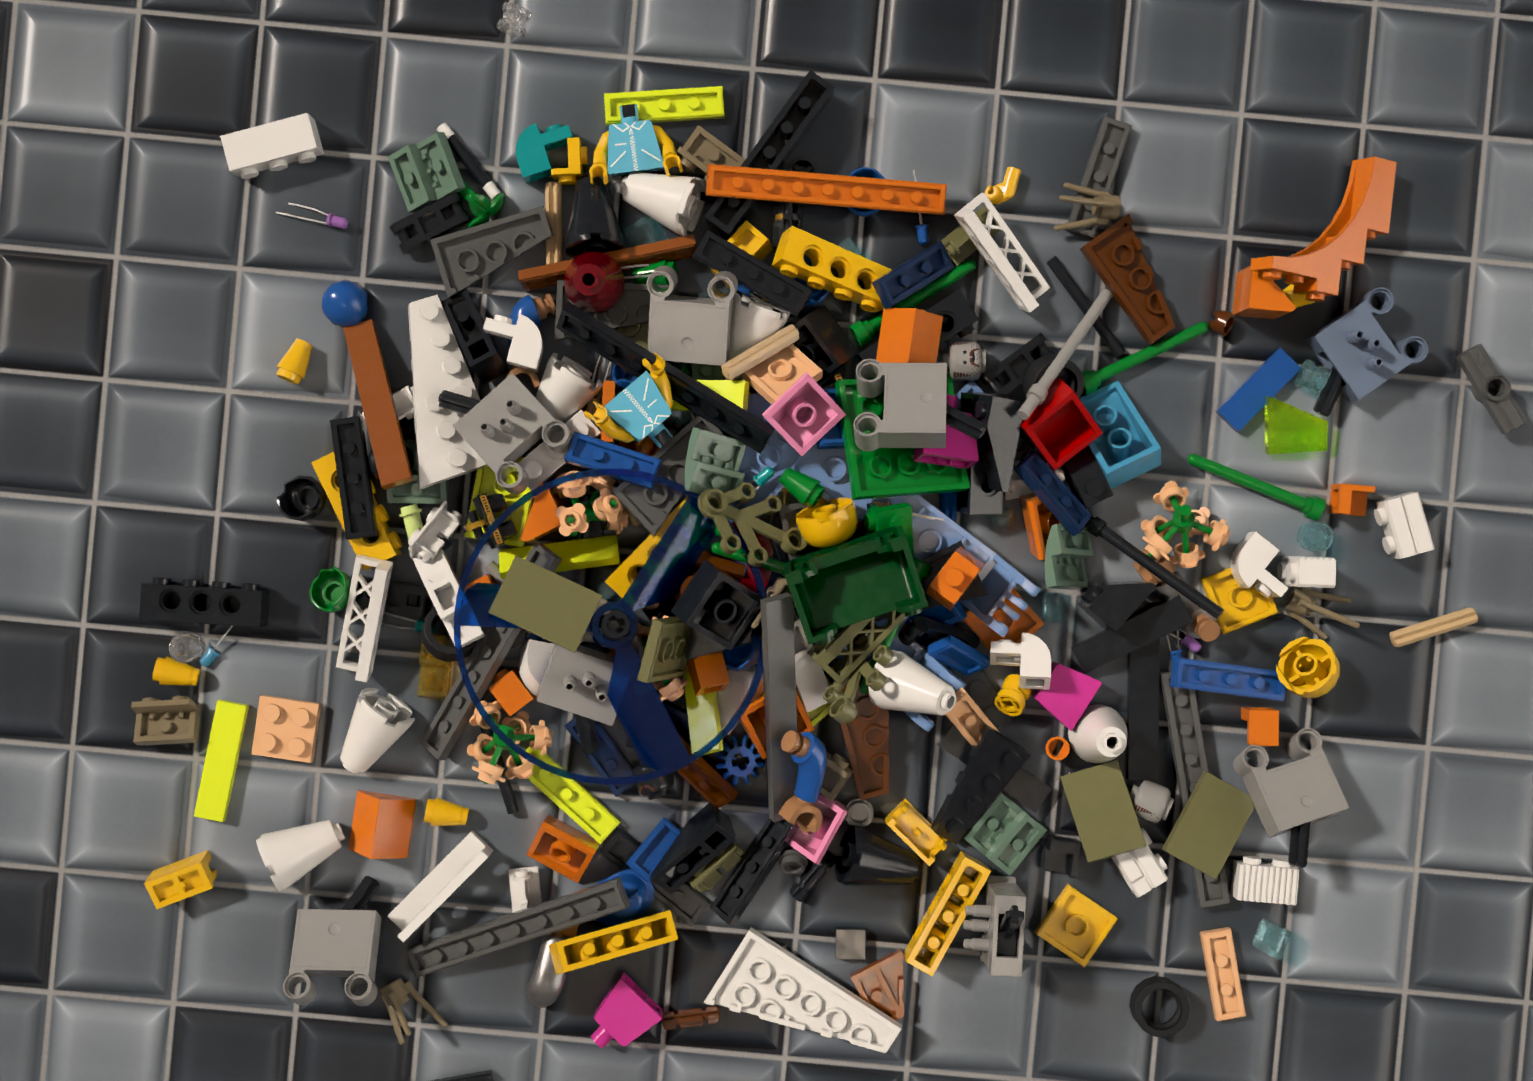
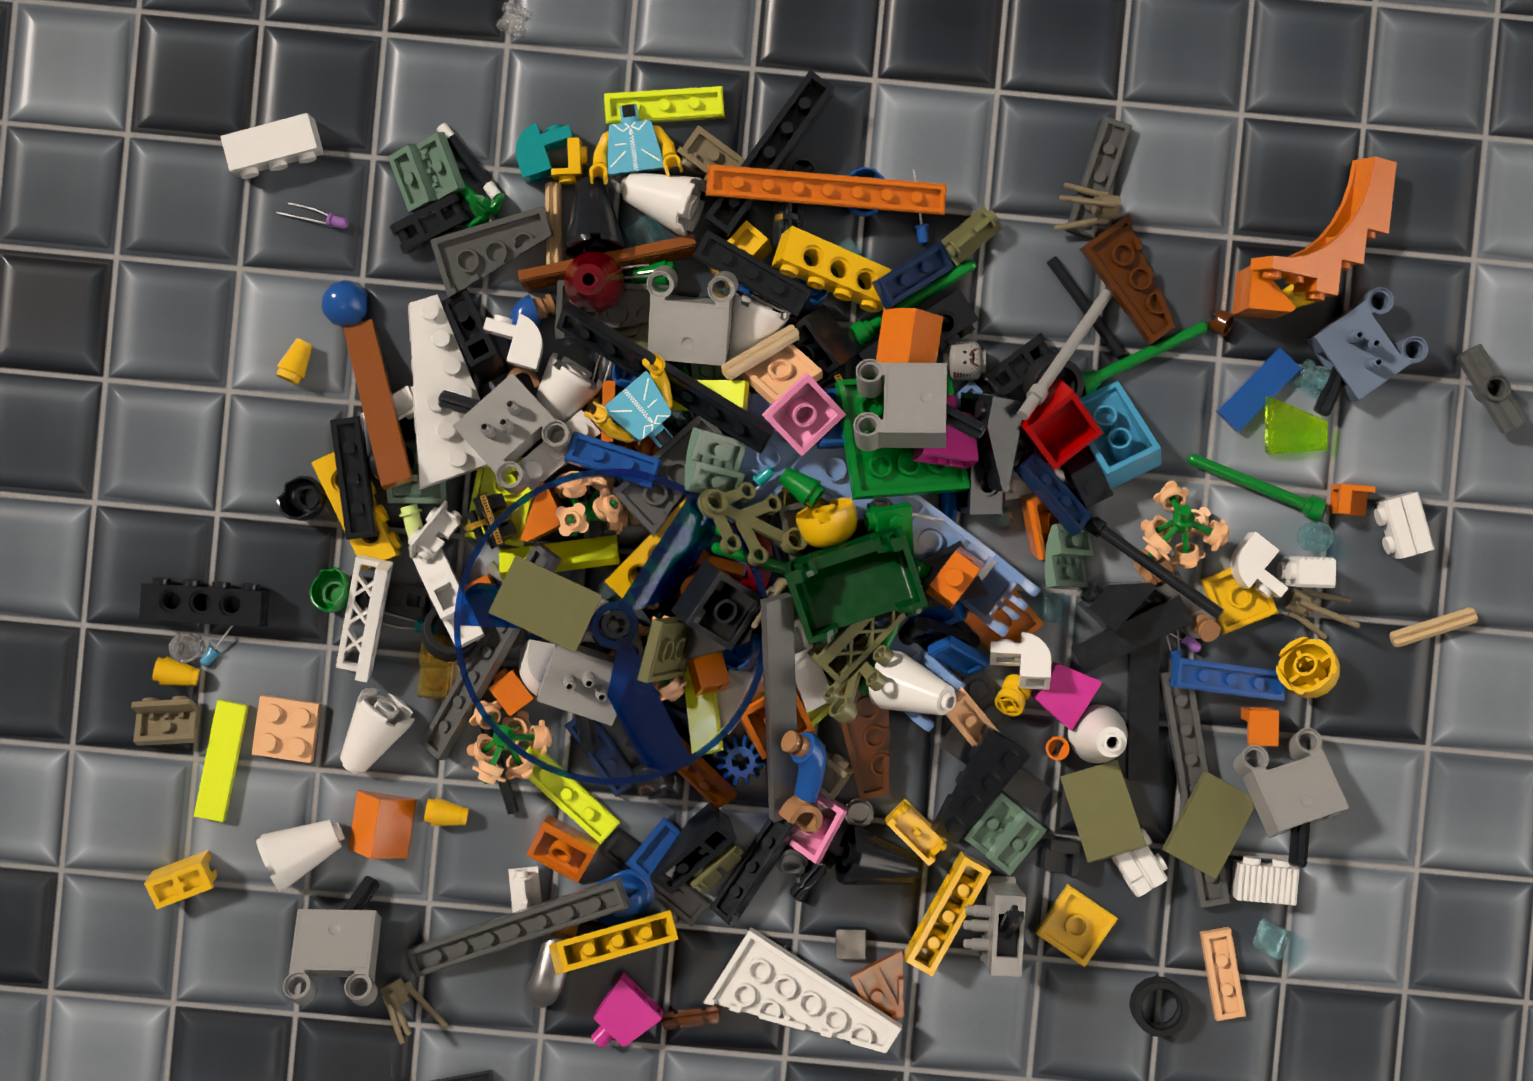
white fence [388,830,494,942] -> none
white fence [954,193,1050,313] -> none
yellow arm [985,167,1021,204] -> none
light grey head [1130,780,1174,824] -> none

